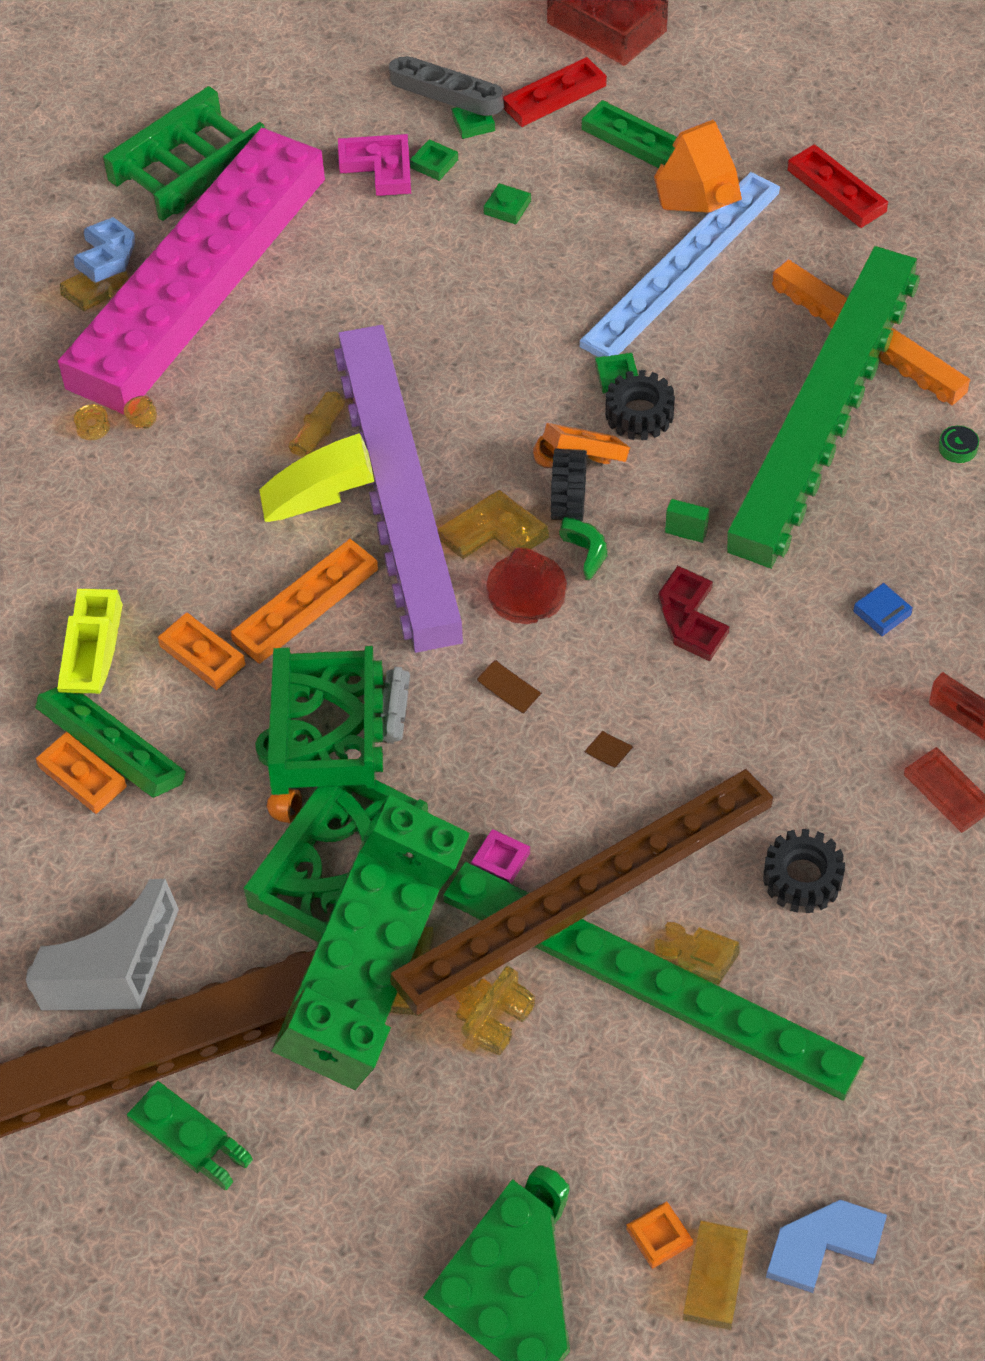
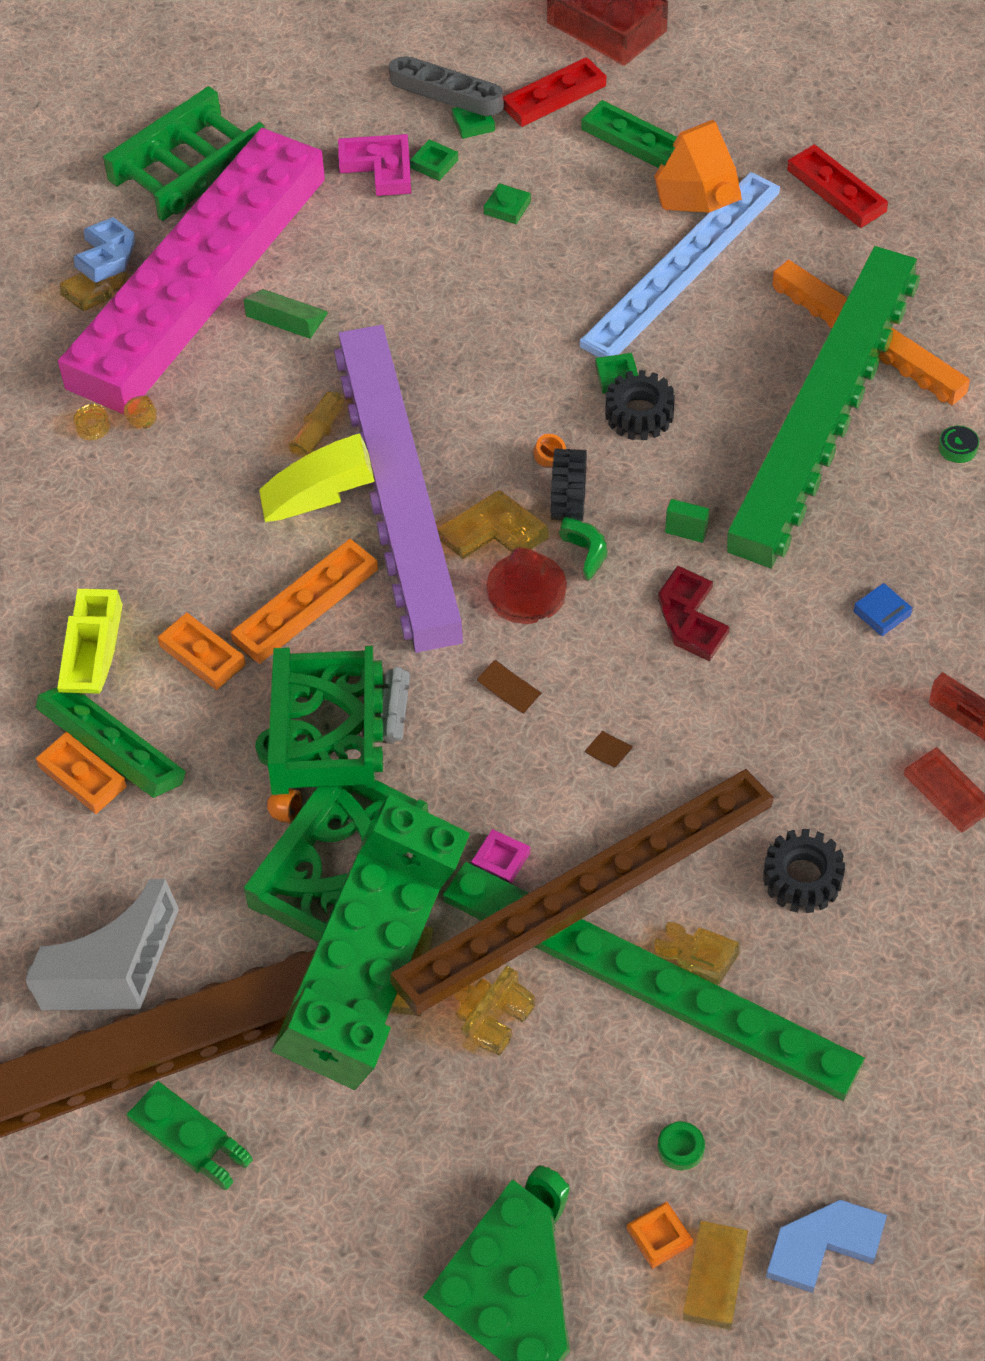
orange plate [543,423,630,464] -> none
none -> green slope [243,289,328,339]
none -> green tile [657,1121,705,1171]

